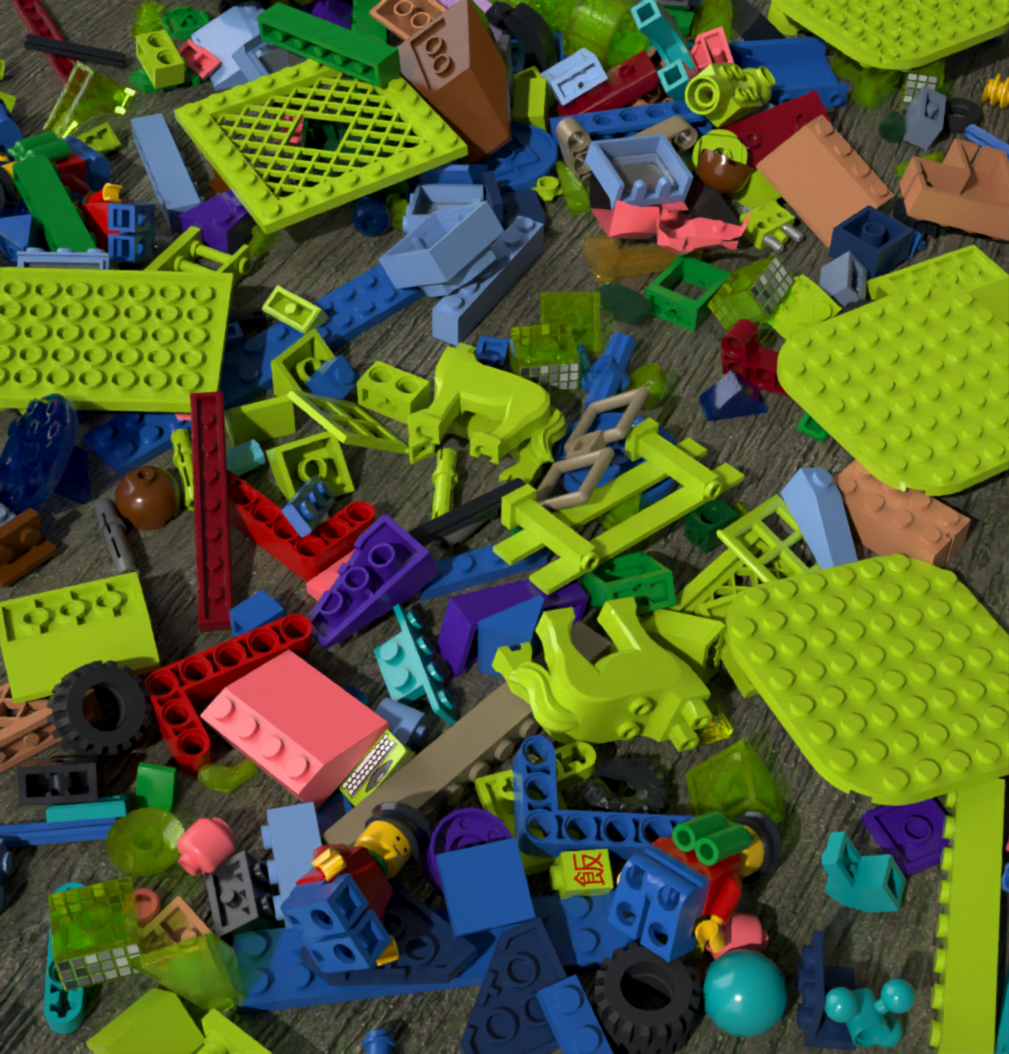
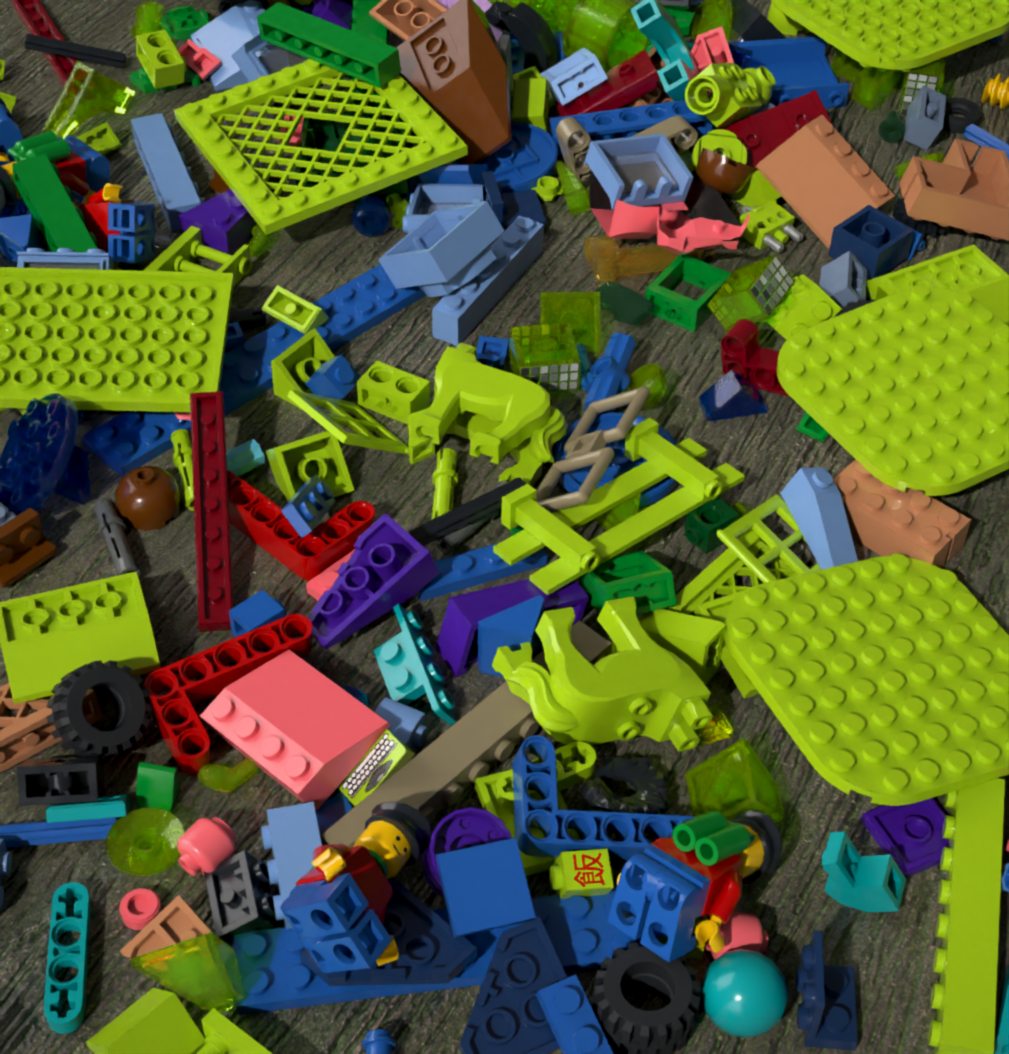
clear neon green brick [48,876,149,992] -> none
lime slope [225,395,296,447] -> none
teal piece [824,978,916,1048] -> none

